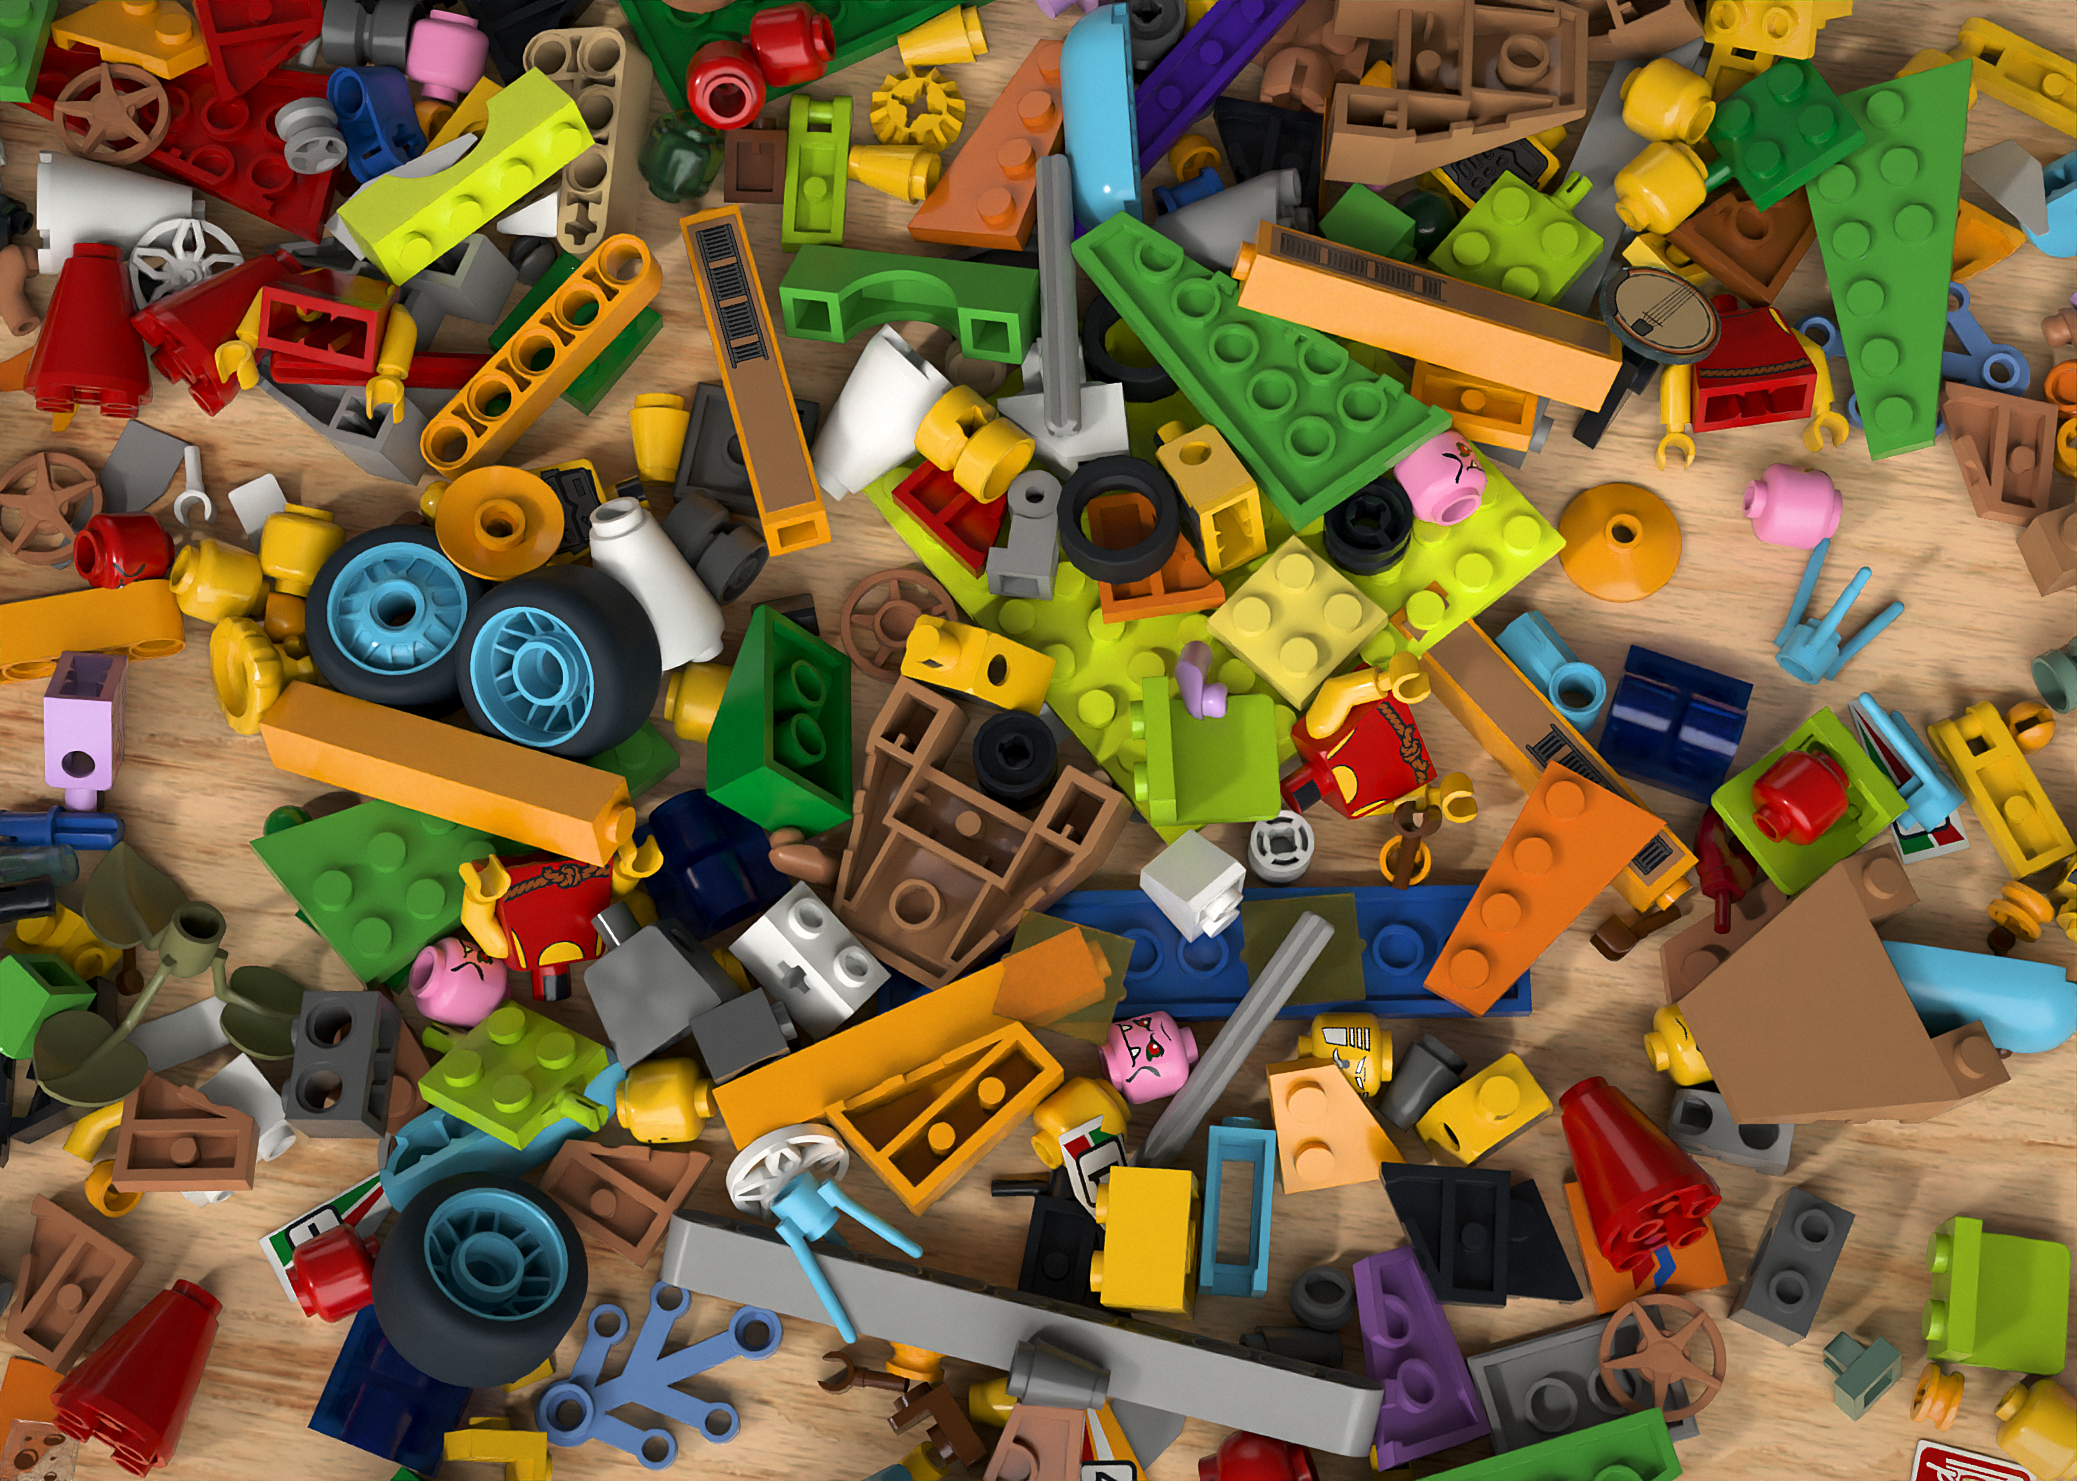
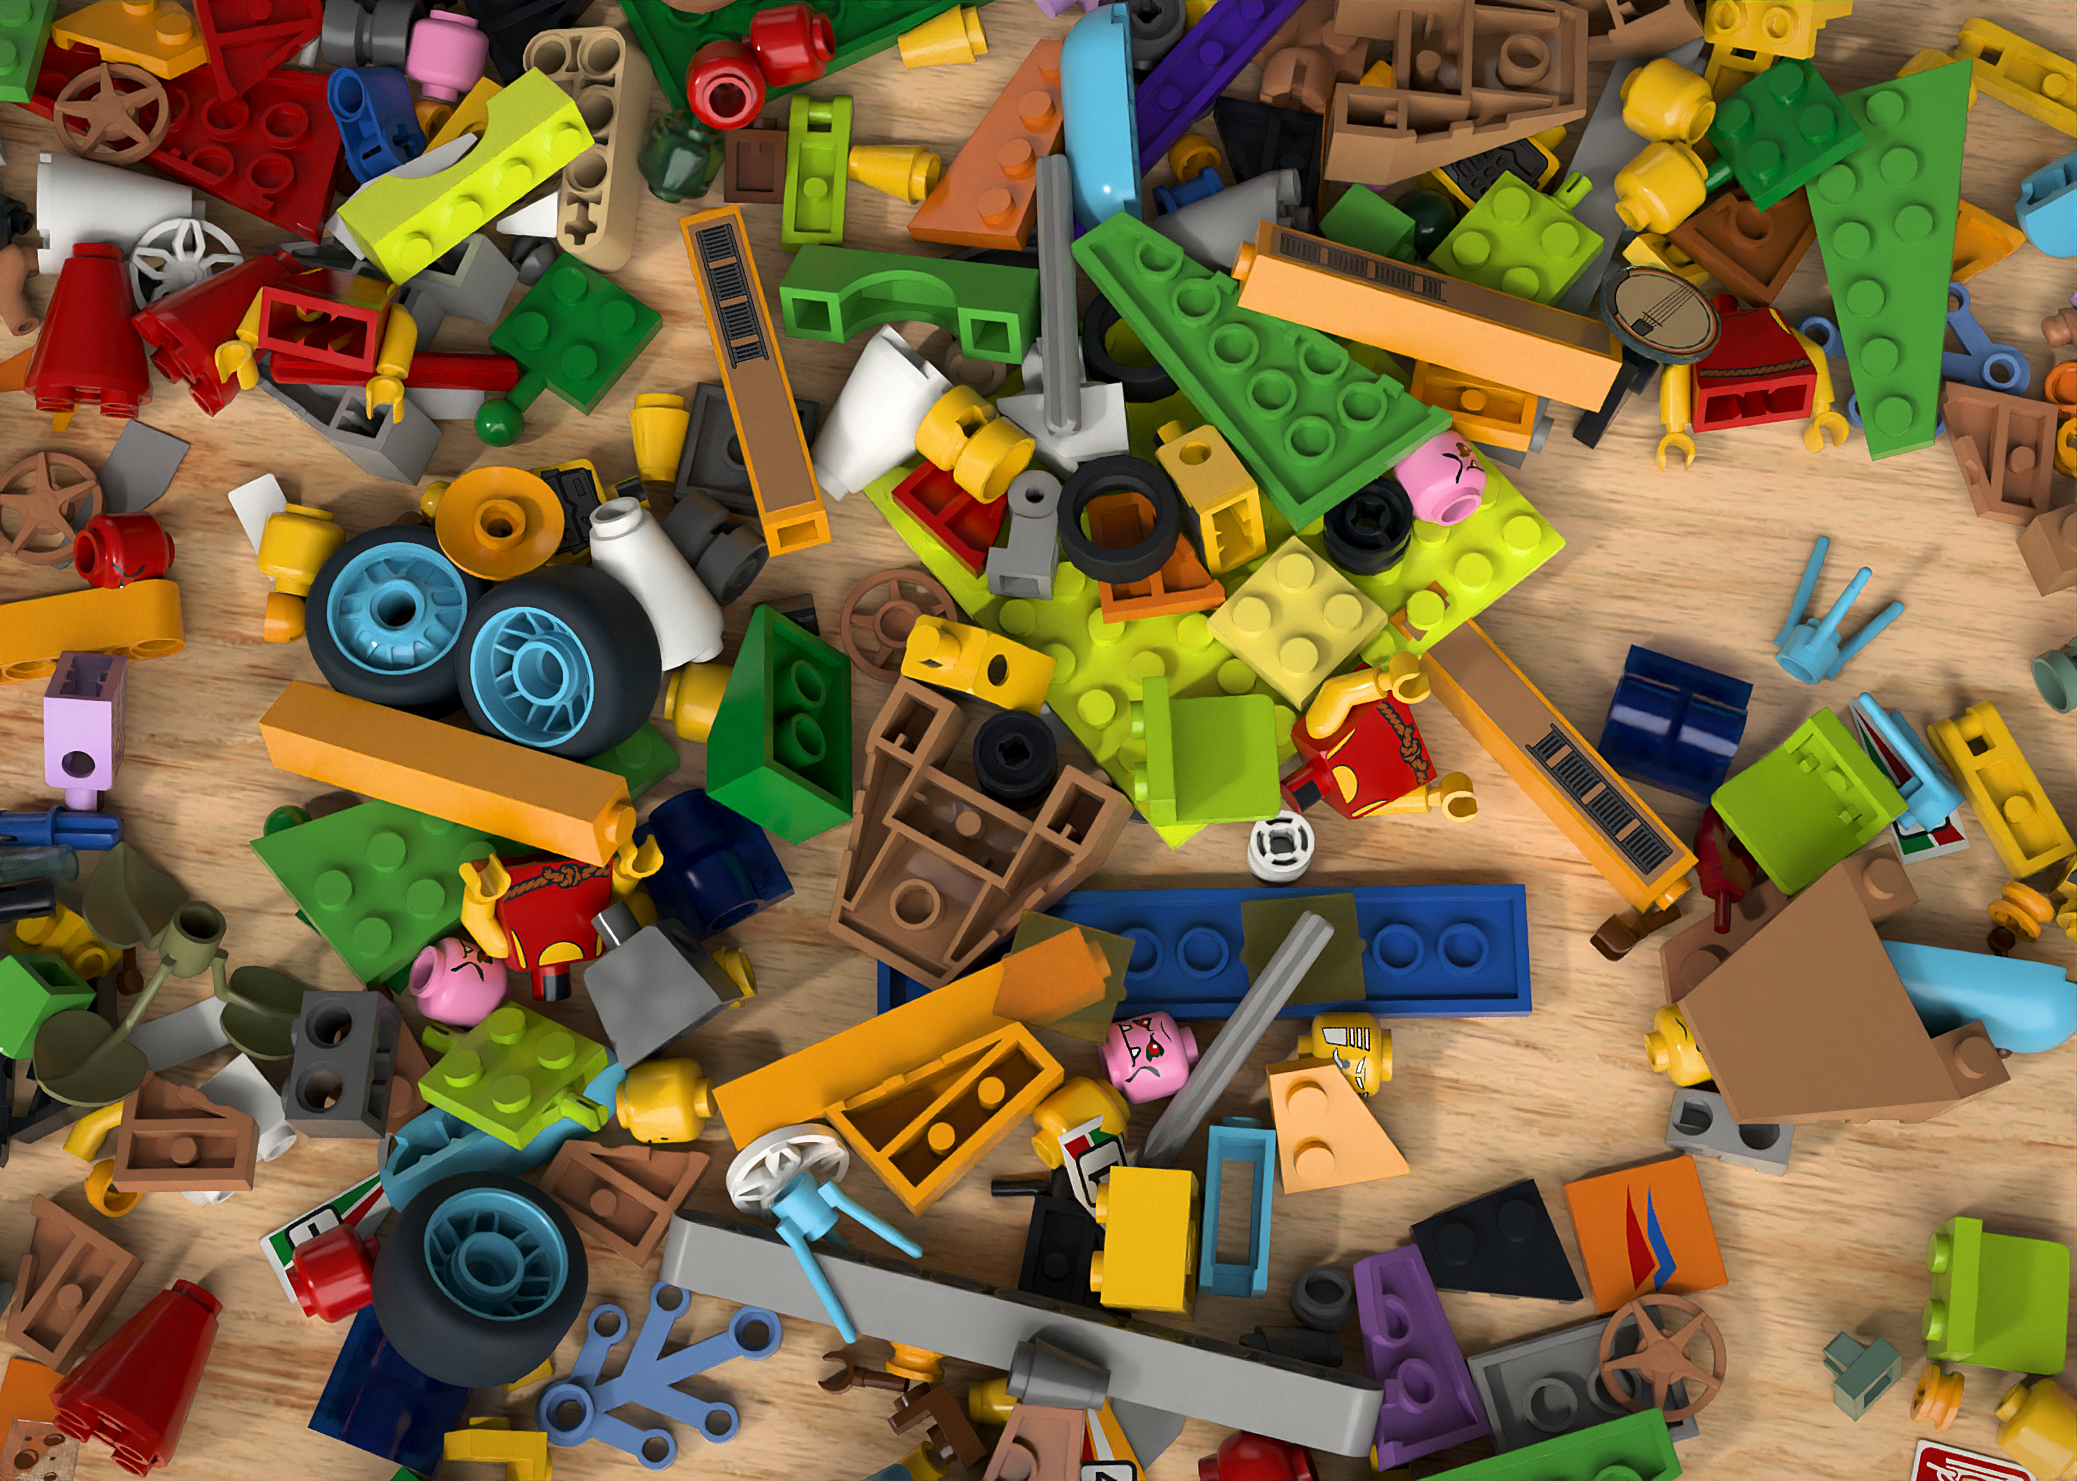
yellow head [169,537,270,625] -> none
white hand [174,446,219,528] -> none
yellow hair [209,615,320,735] -> none
light grey wheel [275,97,347,174] -> none
light orange beam [420,233,664,482] -> none
dark grey brick [688,987,802,1087] -> none
white brick [728,880,891,1043] -> none
nougat arm [768,827,842,892] -> none
yellow gear [870,64,966,154] -> none
white slope [1139,828,1246,943] -> none
lavender arm [1174,640,1228,721] -> none
dark grey cone [1375,1032,1468,1133] -> none
light orange hinge [1379,835,1433,886] -> none
black wing [1379,1162,1511,1309] -> none
reddish brown hand [1392,800,1442,891] -> none
yellow torso [1413,1050,1553,1168] -> none
orange wing [1423,759,1667,1019] -> none
medium azure piece [1494,609,1607,735] -> none
light orange dish [1557,483,1682,603] -> none
red cone [1559,1076,1722,1273] -> none
dark grey brick [1727,1186,1856,1347] -> none
bright pink head [1742,463,1842,550] -> none
red head [1750,750,1850,846] -> none
white sticker [1962,139,2049,237] -> none
light orange hinge [2002,700,2056,755] -> none

